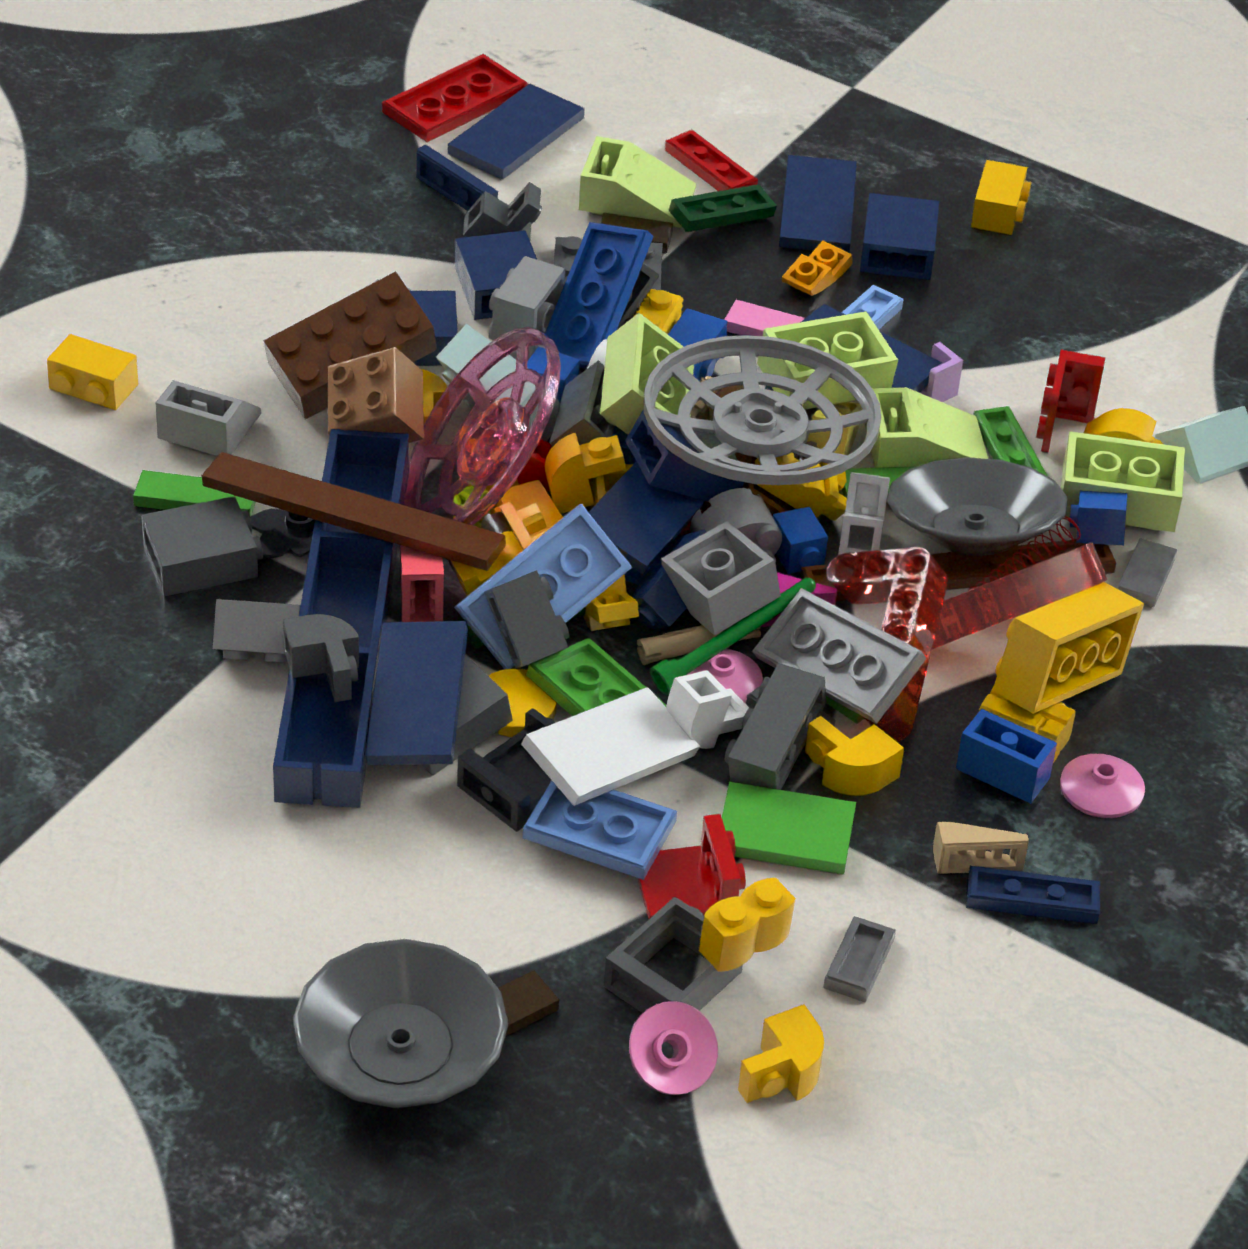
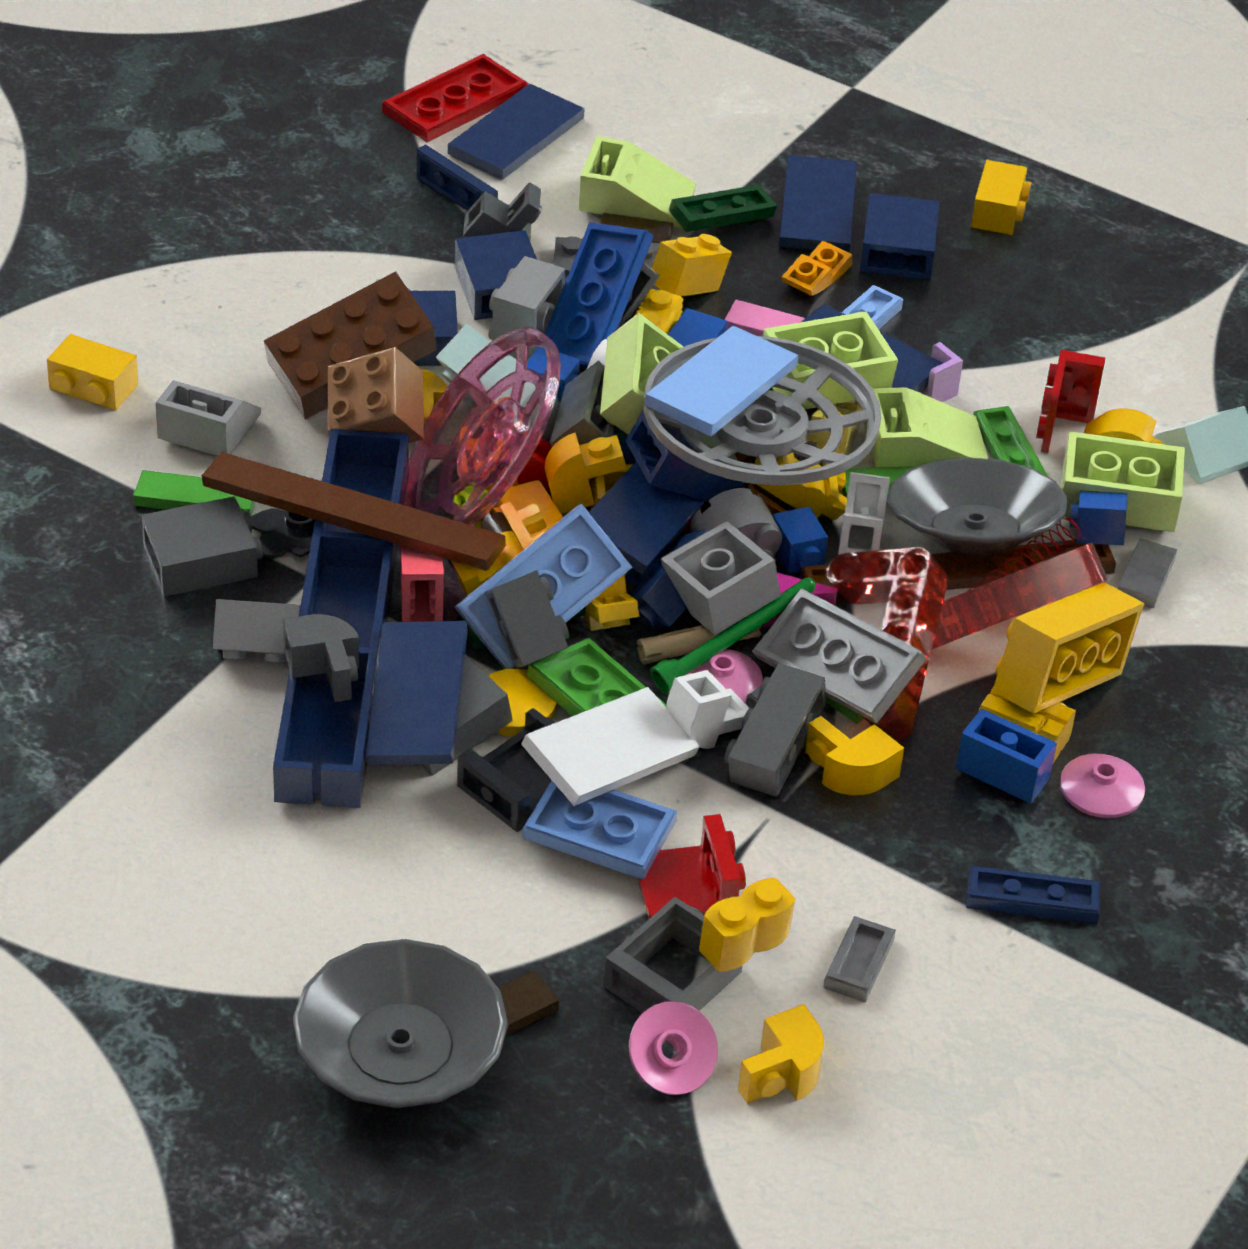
red tile [665,129,758,191] -> none
bright green tile [722,782,856,875] -> none
tan slope [933,822,1029,874] -> none
none -> light blue tile [645,326,799,436]
none -> yellow brick [651,234,732,296]

